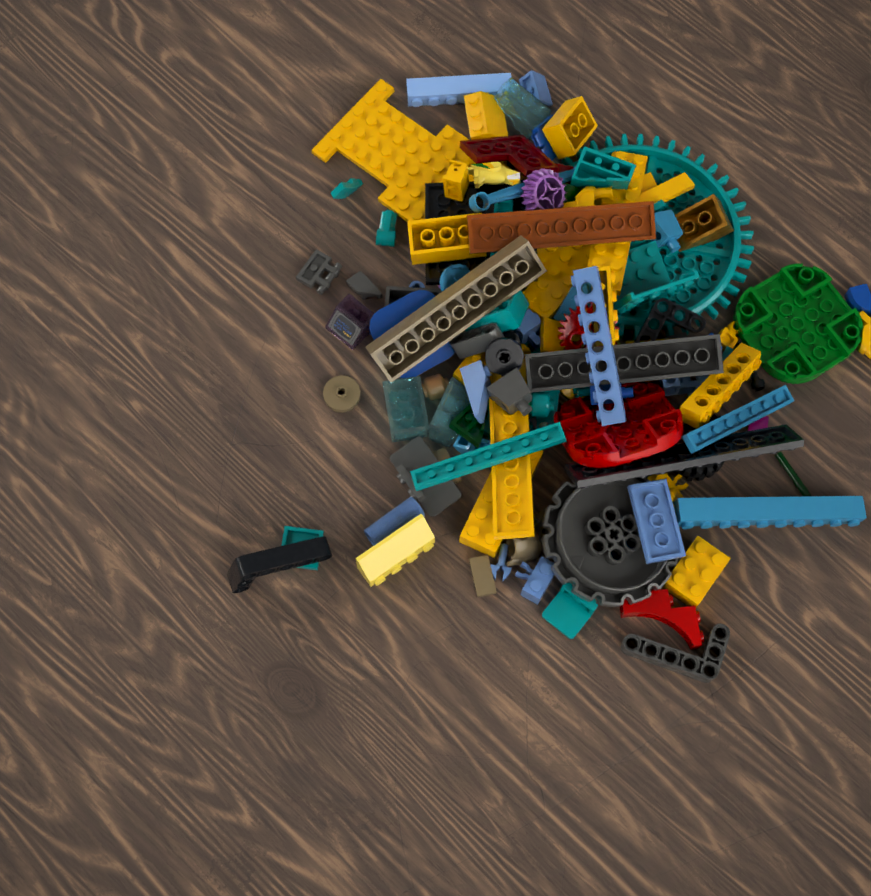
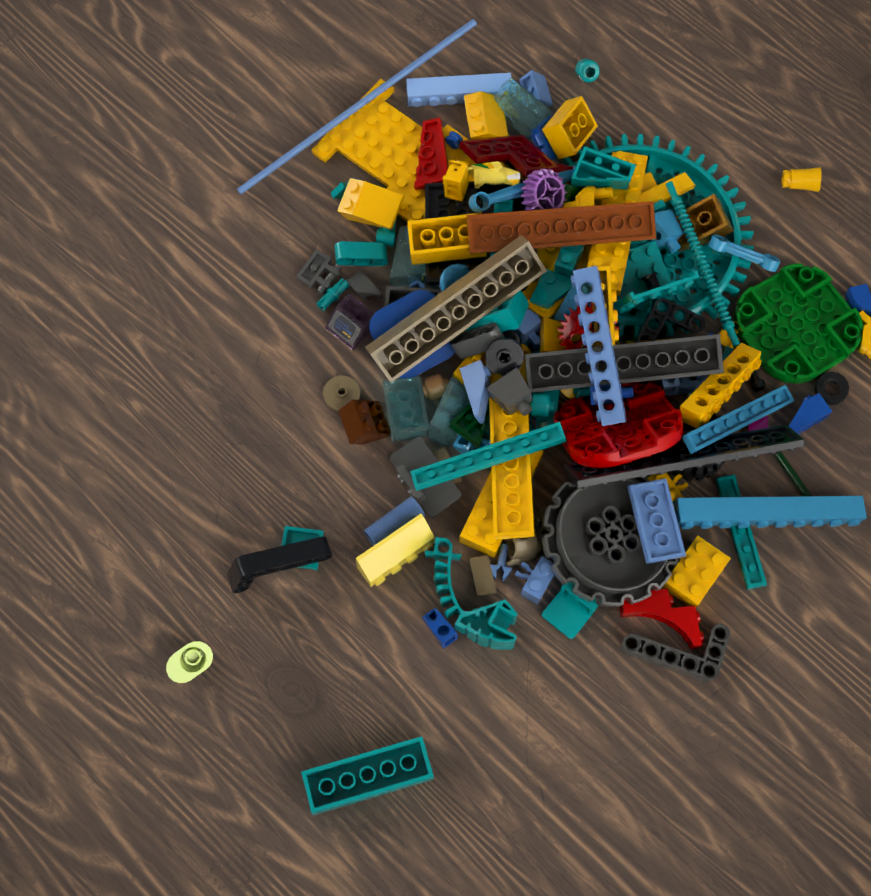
none -> yellowish green piece [166,641,213,683]
none -> medium blue piece [237,19,477,195]
none -> teal brick [301,736,434,815]
none -> teal pin [316,278,350,311]
none -> teal beam [334,241,388,266]
none -> yellow slope [337,178,405,230]
none -> reddish brown slope [338,400,391,445]
none -> clear light blue wedge [390,226,426,287]
none -> red wing [414,117,448,190]
none -> blue leg [422,608,458,649]
none -> teal piece [424,537,517,650]
none -> blue bush [445,131,463,149]
none -> teal wing [530,268,572,309]
none -> teal slope [554,245,586,278]
none -> teal head [575,58,600,83]
none -> black bush [641,272,660,291]
none -> teal hose [666,181,740,347]
none -> dark azure piece [708,234,781,272]
none -> teal tile [715,474,767,590]
none -> yellow plant [781,167,821,192]
none -> blue slope [789,393,832,435]
none -> black tyre [814,372,849,405]

